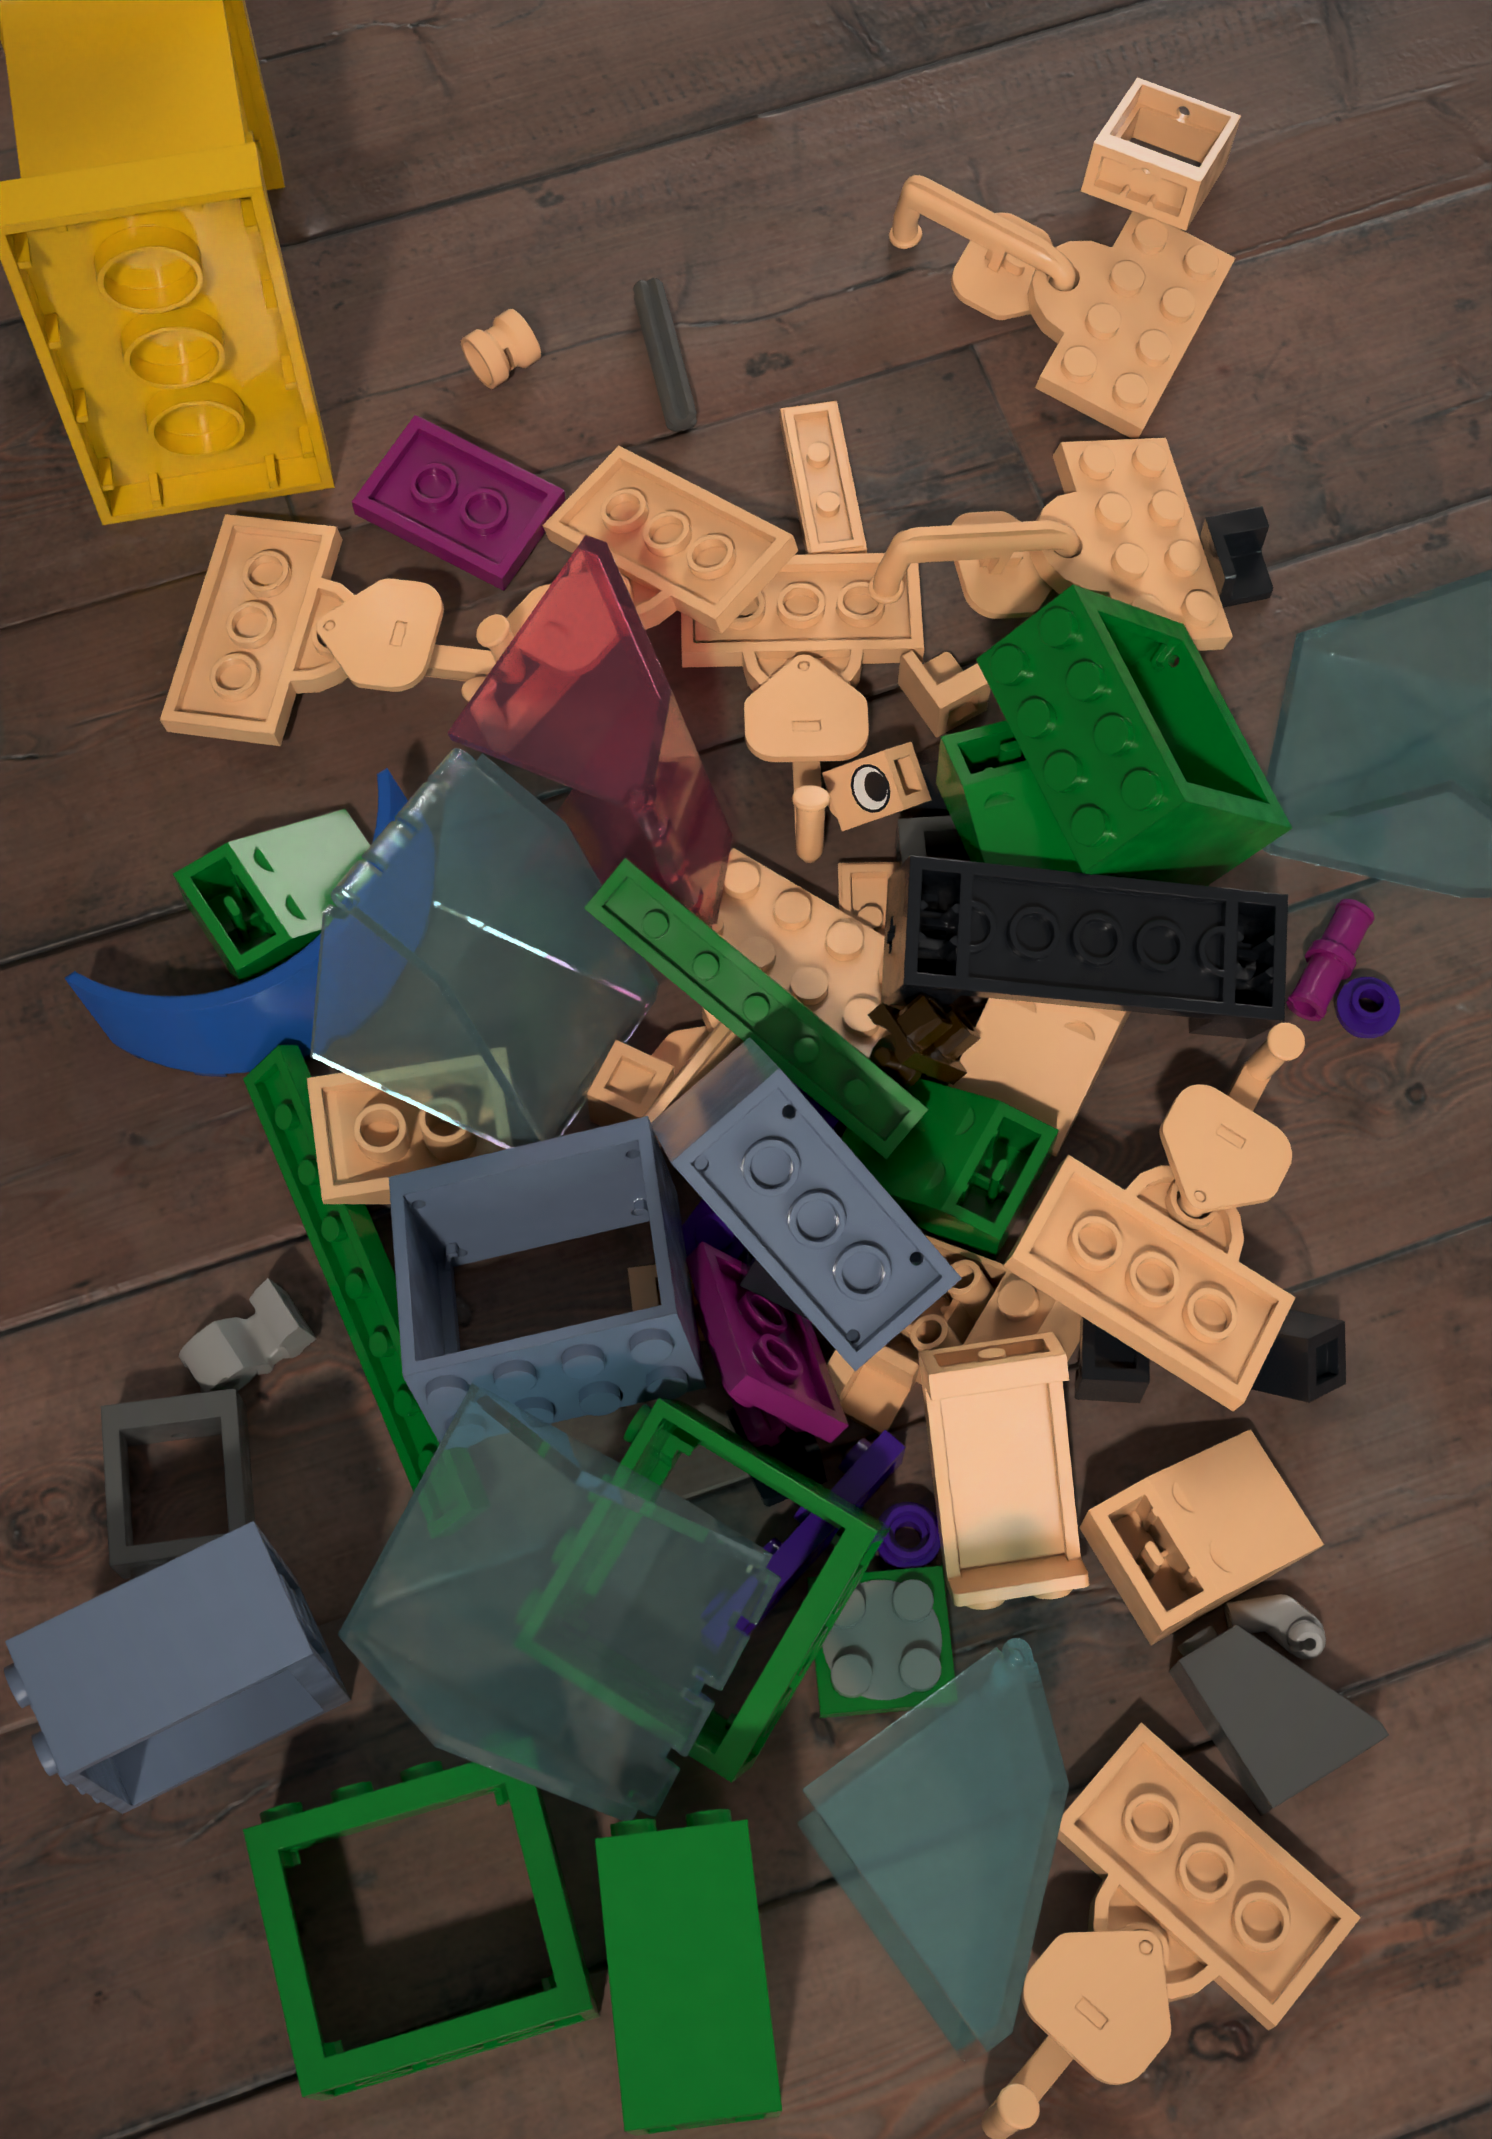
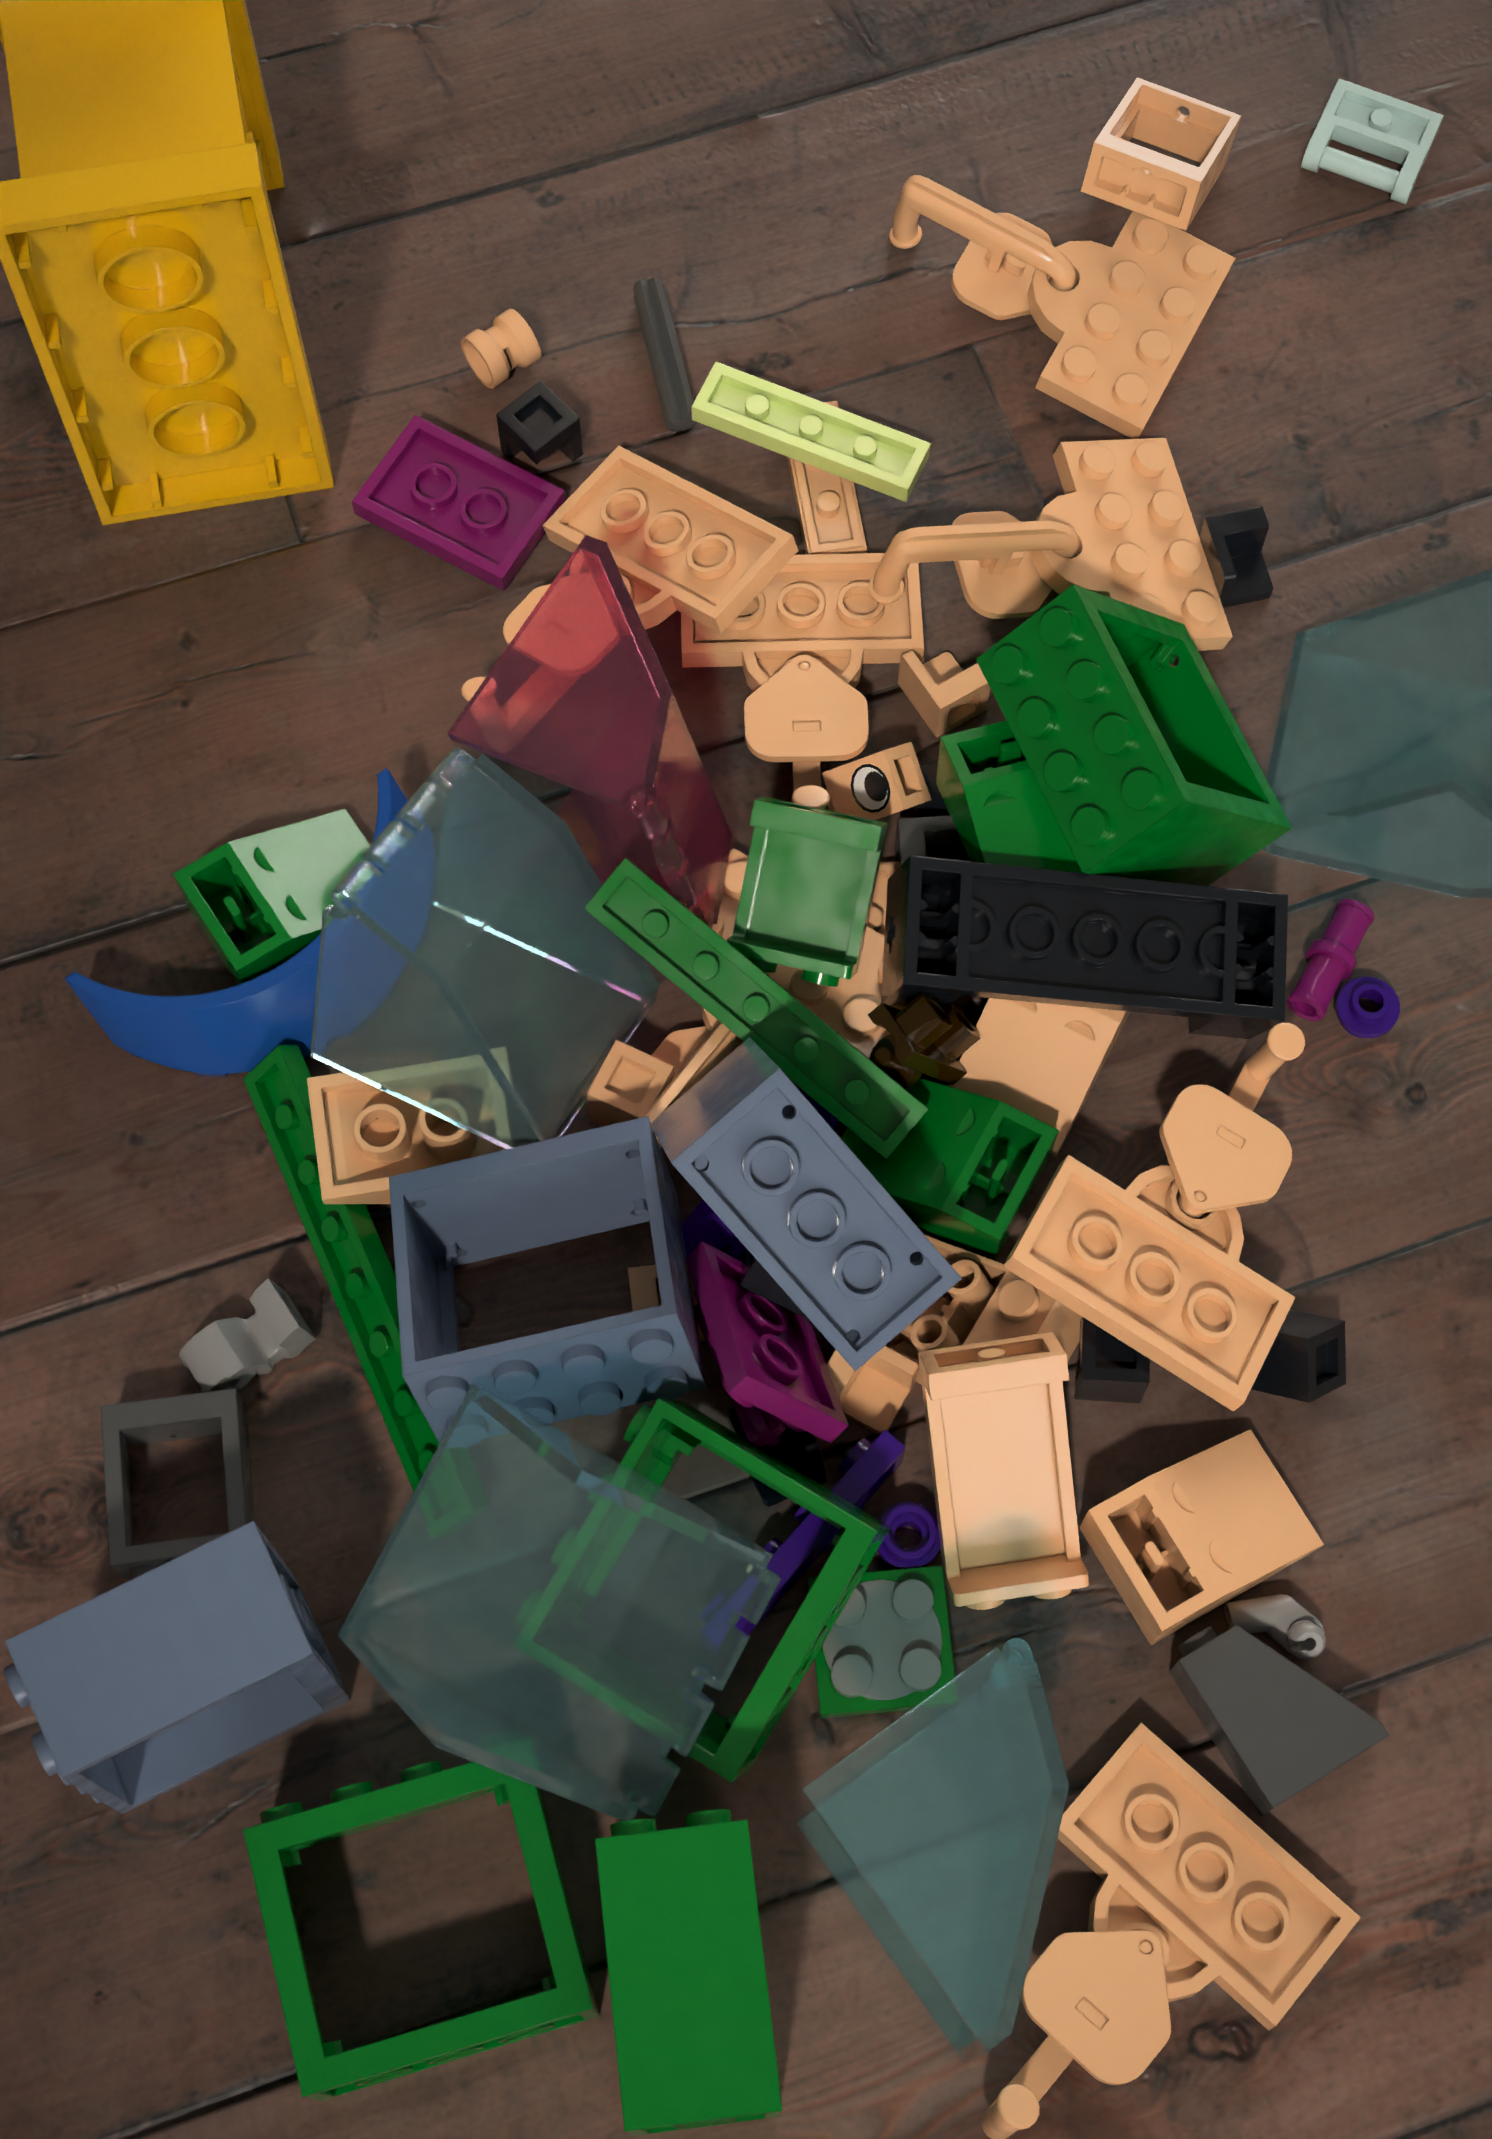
light nougat plate [160,514,528,746] -> none
none -> black panel [496,381,583,465]
none -> yellowish green plate [691,362,931,502]
none -> green panel [727,796,888,987]
none -> light aqua plate [1301,78,1444,205]

